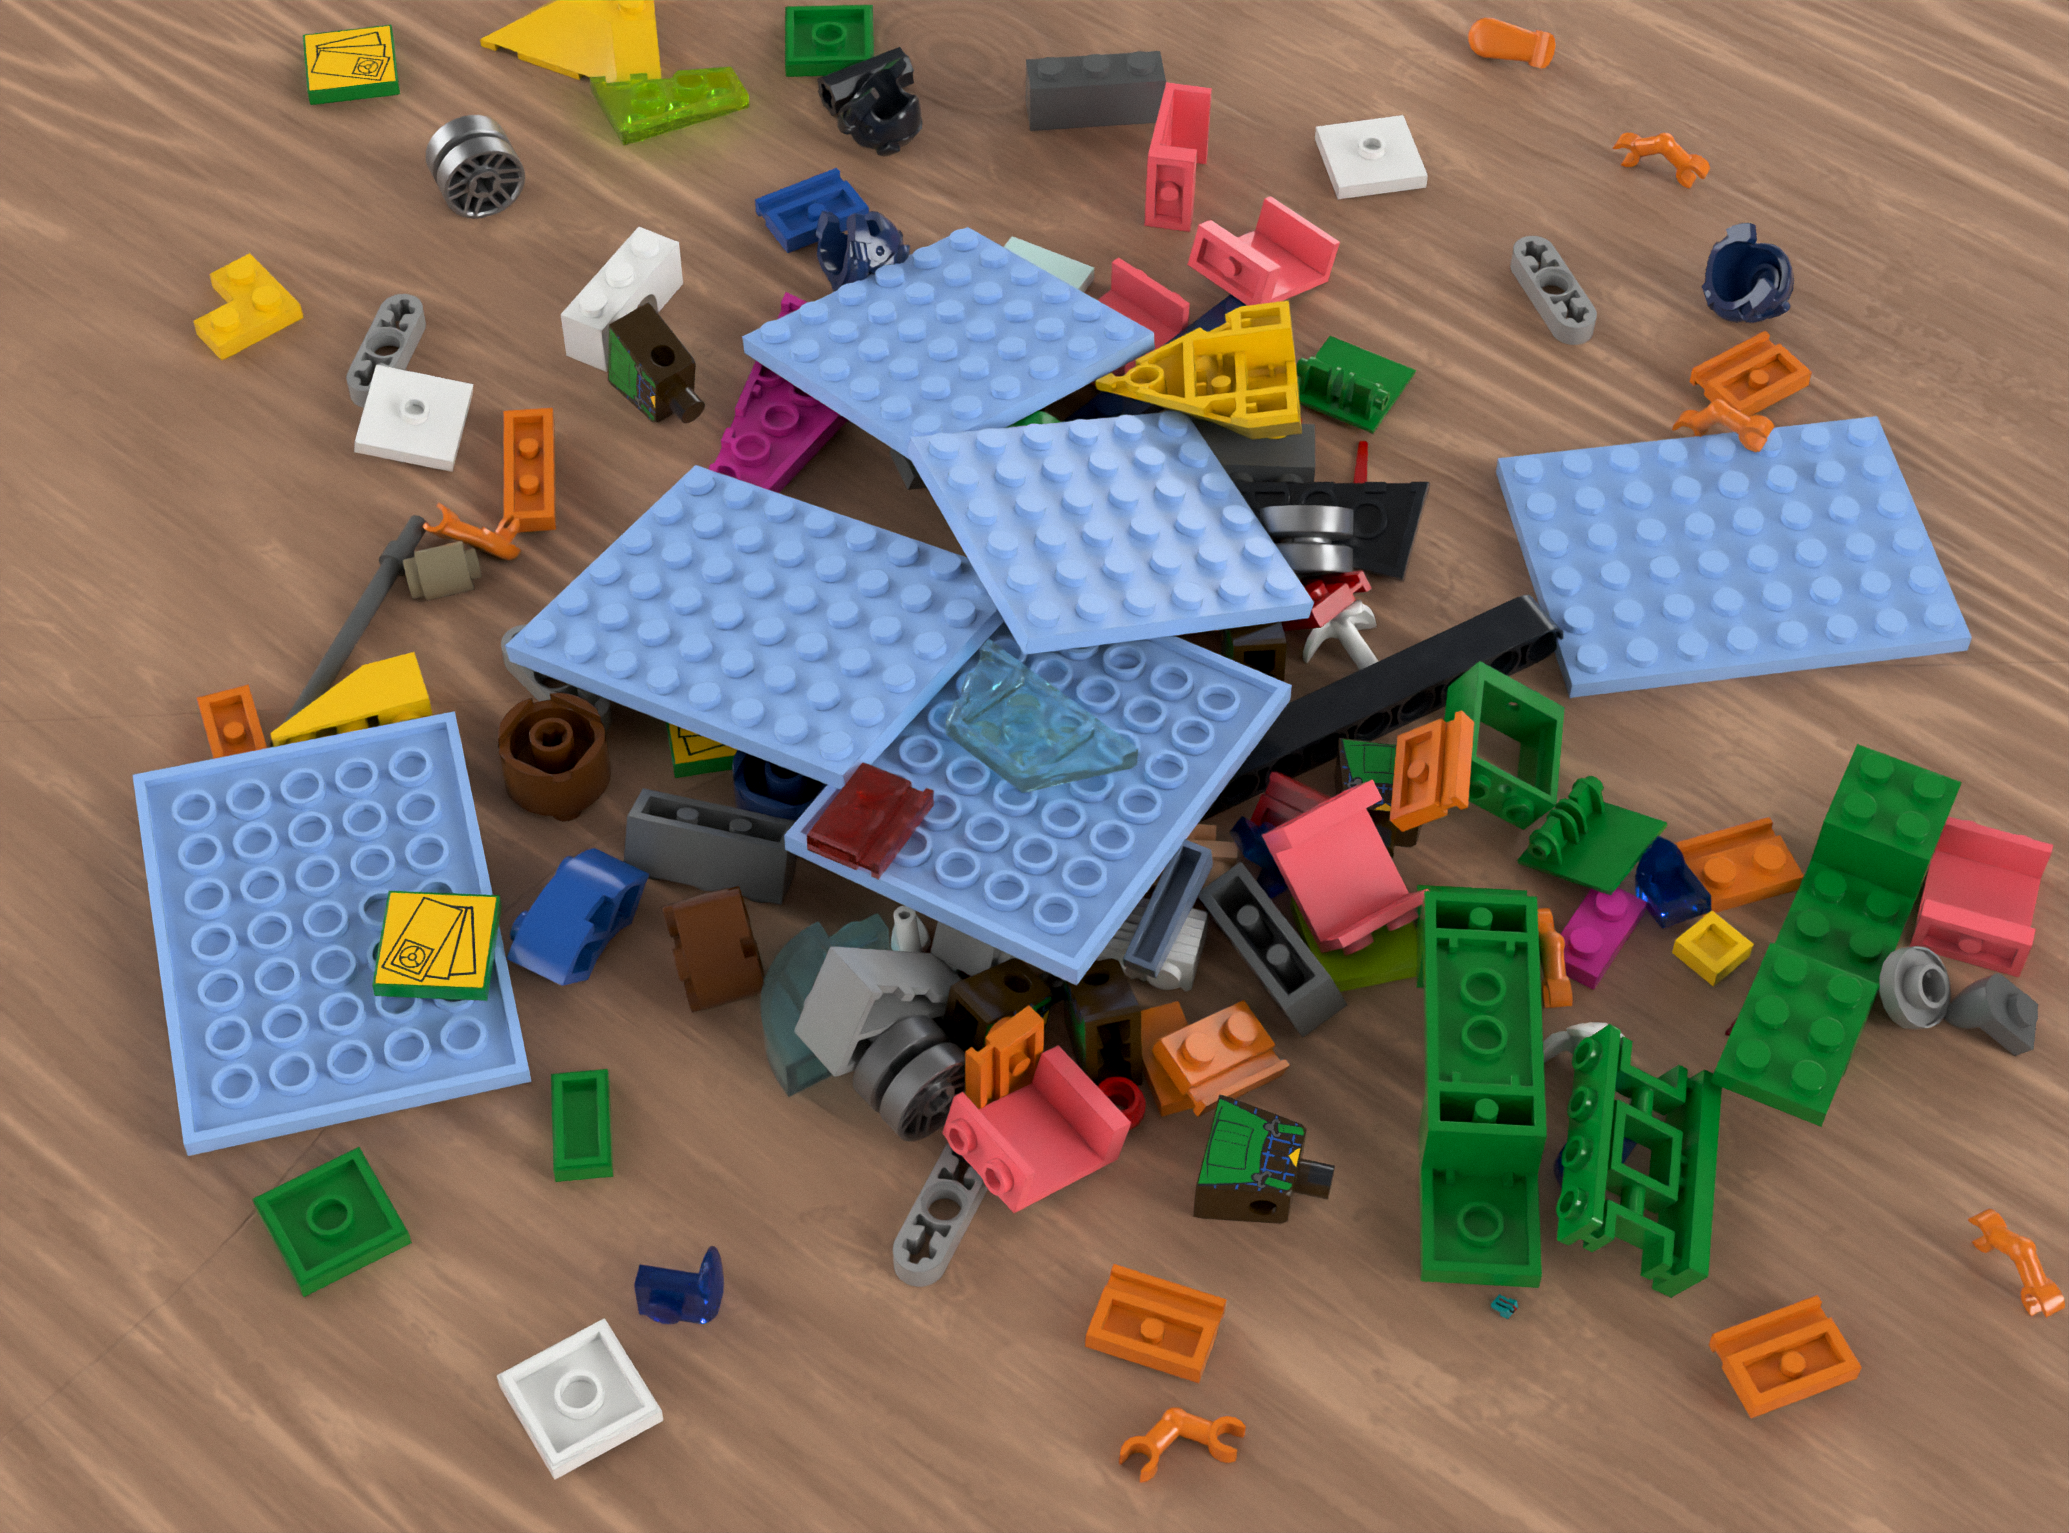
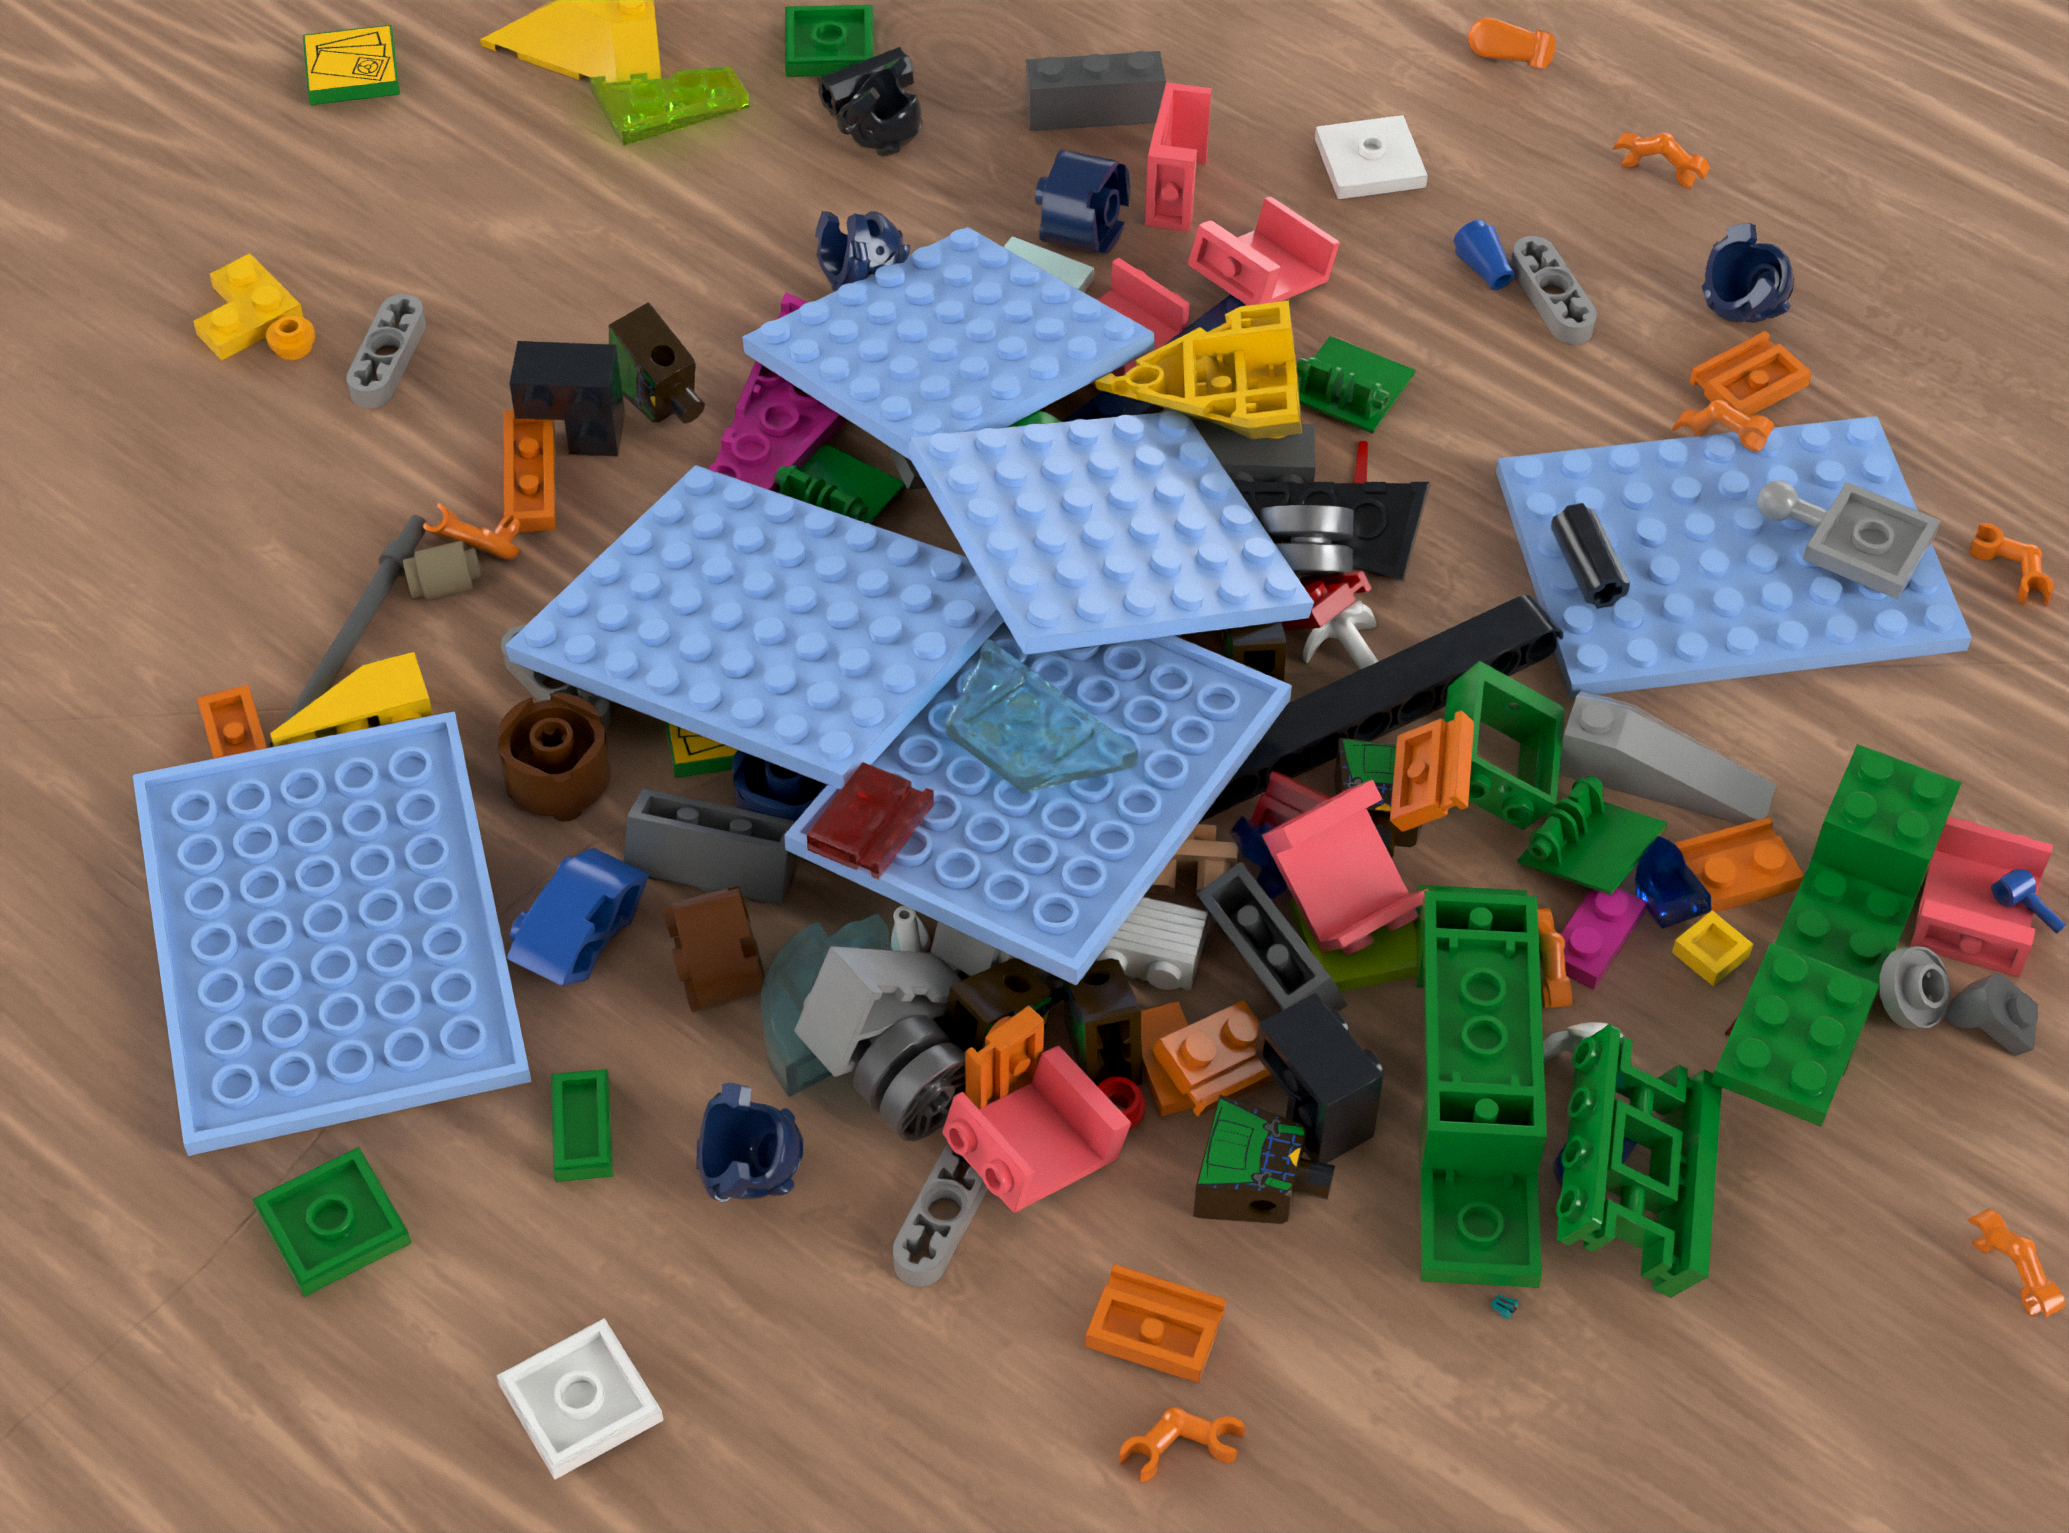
white plate [354,365,473,472] -> none
yellow tile [372,891,502,1001] -> none
flat silver wheel [426,115,525,219] -> none
white arch [561,227,683,372] -> none
clear blue plate [634,1246,724,1324] -> none
blue plate [755,168,869,253] -> none
sand blue piece [1123,839,1213,979] -> none
orange plate [1709,1295,1862,1419] -> none
none -> light orange plate [266,316,316,360]
none -> black brick [509,341,625,456]
none -> dark blue helmet [696,1083,803,1202]
none -> green hinge [774,443,906,524]
none -> dark blue brick [1035,150,1131,253]
none -> black brick [1255,993,1384,1163]
none -> blue cone [1453,220,1515,290]
none -> black axle [1551,503,1630,609]
none -> light grey wedge [1559,690,1776,825]
none -> light grey plate [1757,481,1941,600]
none -> orange arm [1969,523,2054,606]
none -> blue hand [1991,869,2066,934]

